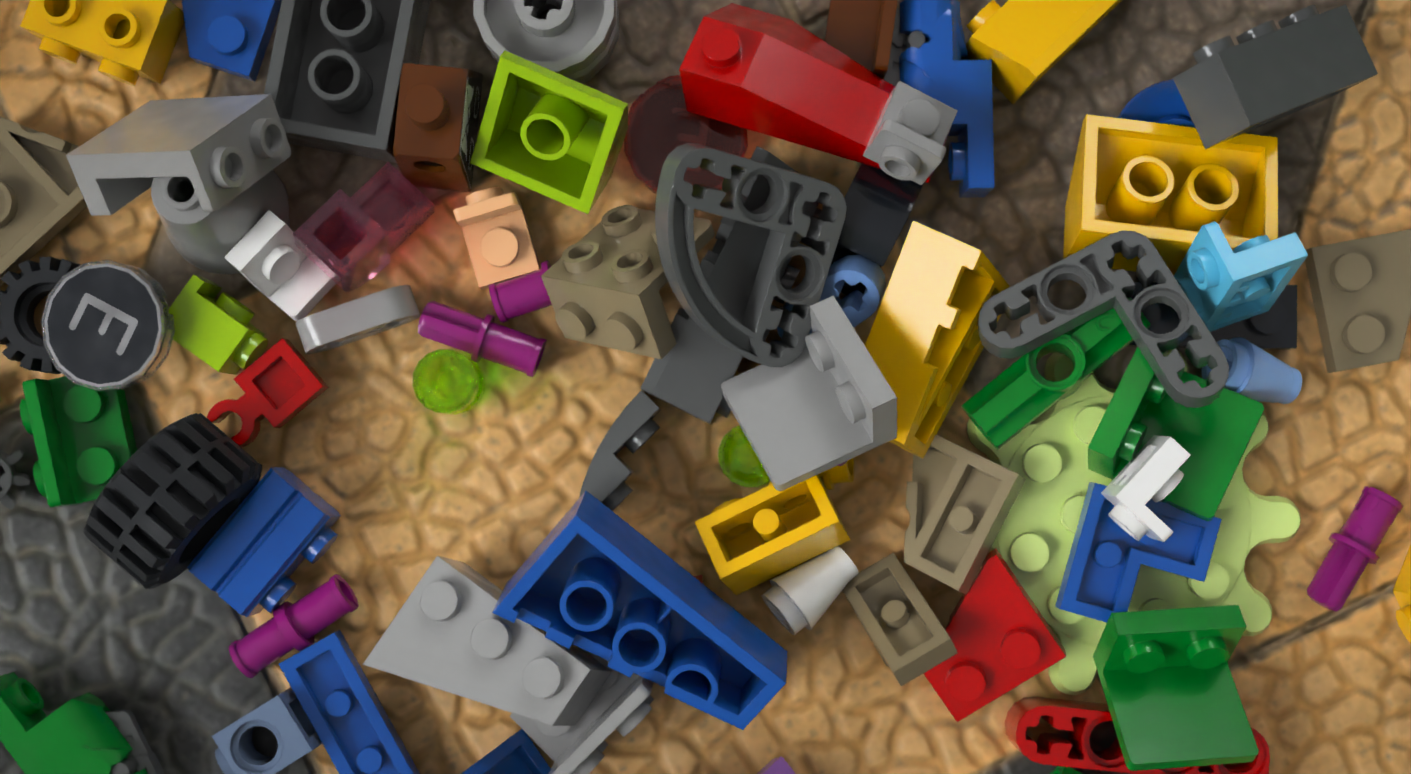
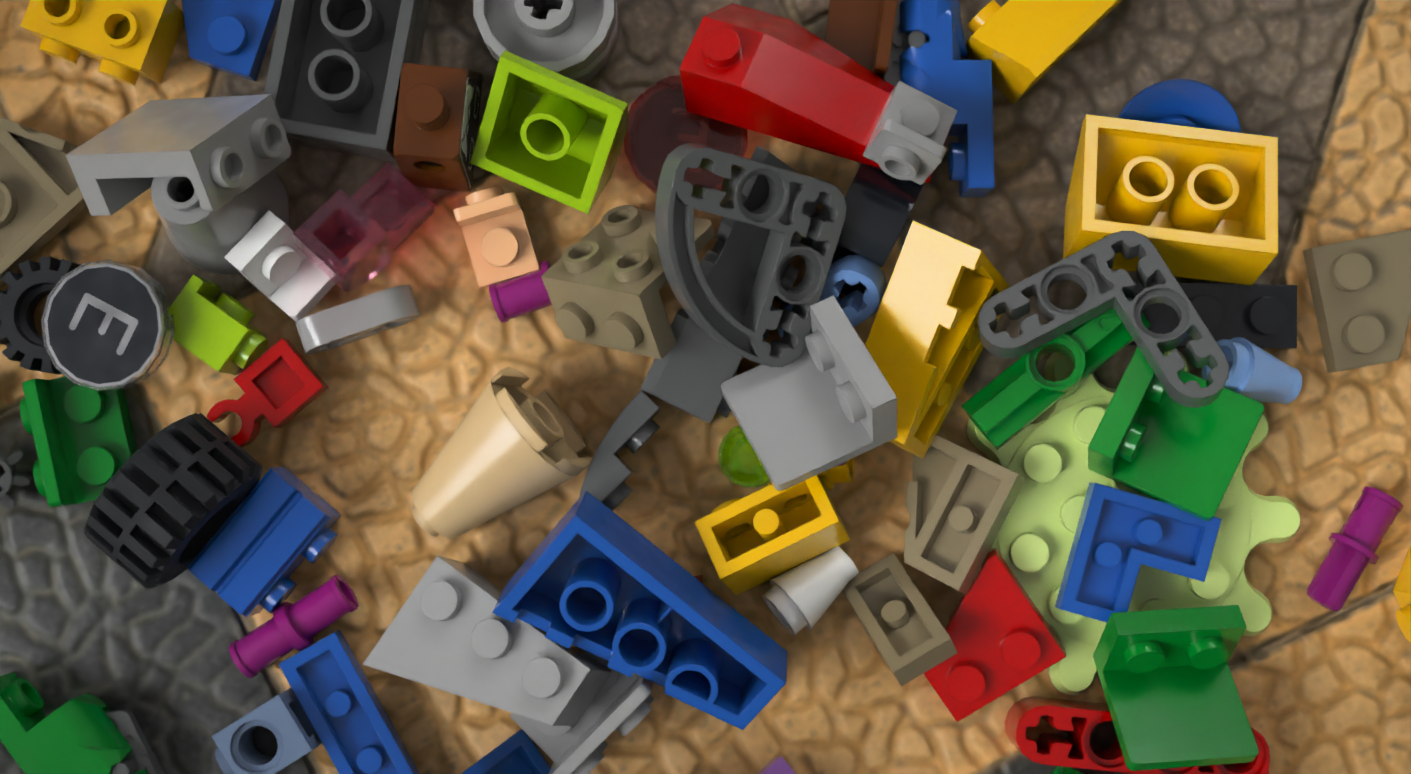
clear neon green wheel [412,349,485,415] -> none
magenta axle [418,301,547,377] -> none
white bracket [1101,435,1191,542] -> none
dark grey brick [1173,4,1378,149] -> none
medium azure bracket [1174,221,1308,332] -> none
none -> tan cone [411,367,590,539]

